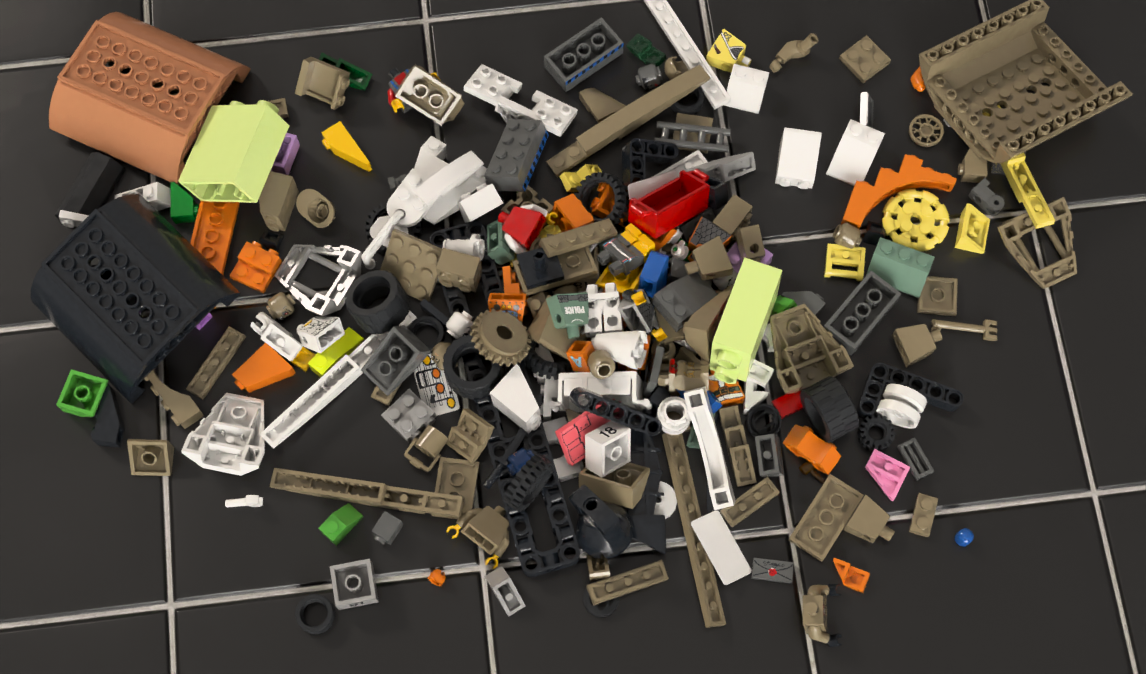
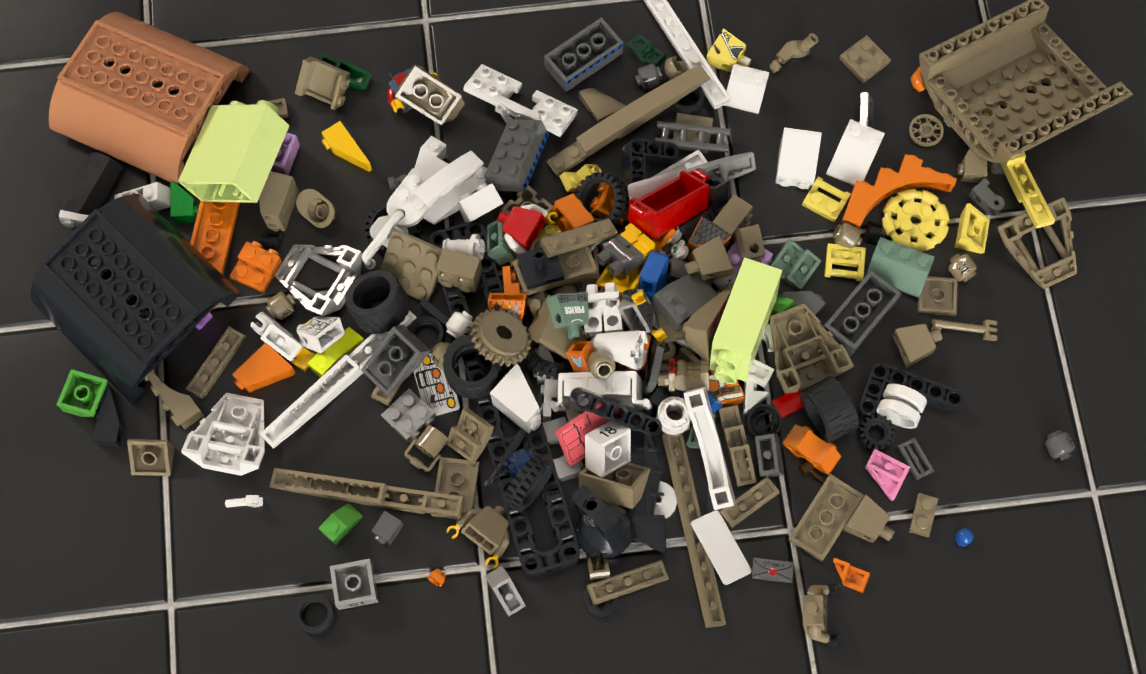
none -> sand green slope [769,239,822,290]
none -> light yellow plate [802,176,851,223]
none -> dark tan head [948,254,977,282]
none -> dark grey head [1045,430,1075,461]

